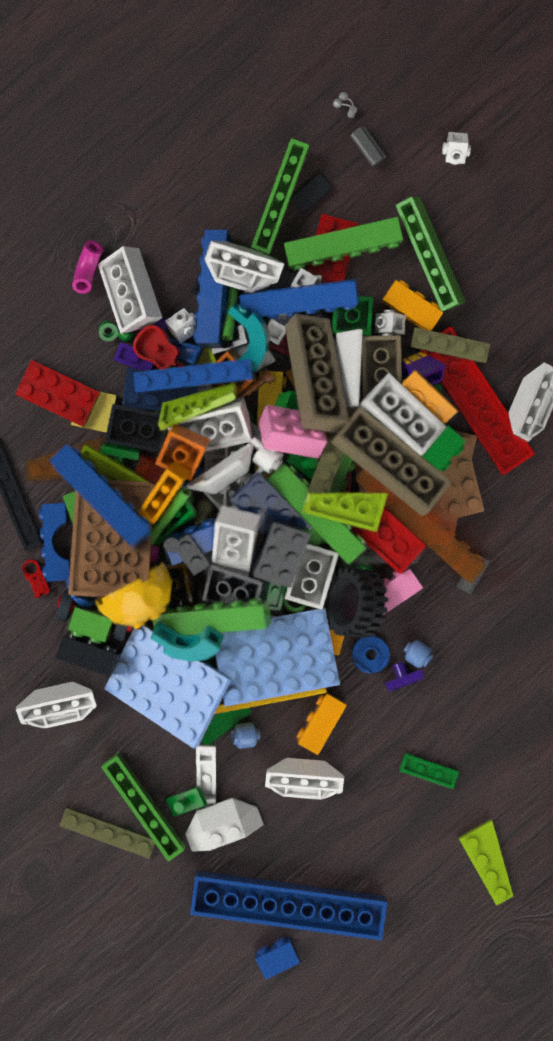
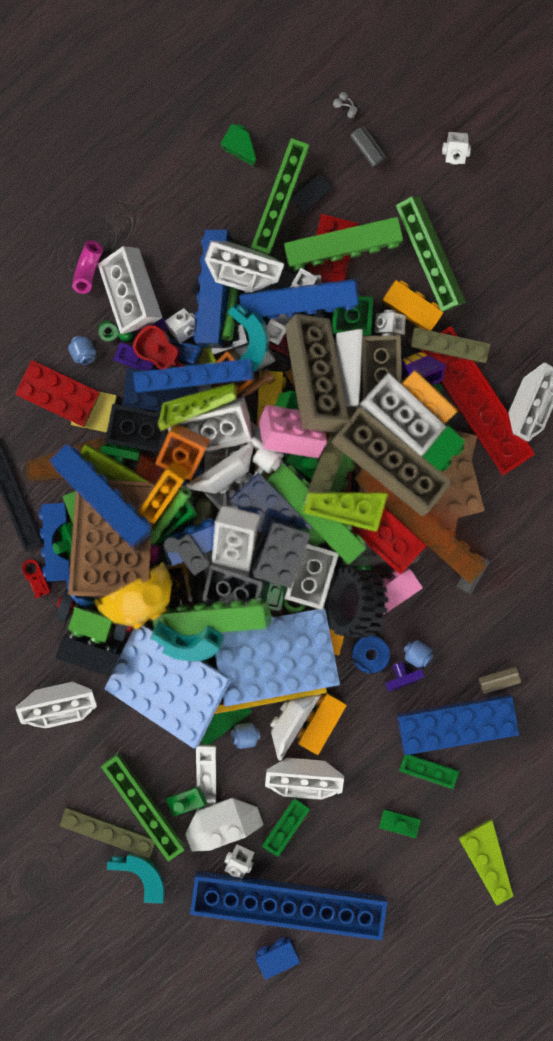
none -> green tile [53,522,73,562]
none -> medium blue head [68,336,97,365]
none -> teal arch [107,851,165,904]
none -> green slope [220,124,256,167]
none -> white brick [224,845,254,879]
none -> green plate [262,798,310,857]
none -> white wedge [270,694,321,761]
none -> green tile [379,808,421,838]
none -> blue brick [396,694,519,755]
none -> dark tan axle [479,667,521,694]

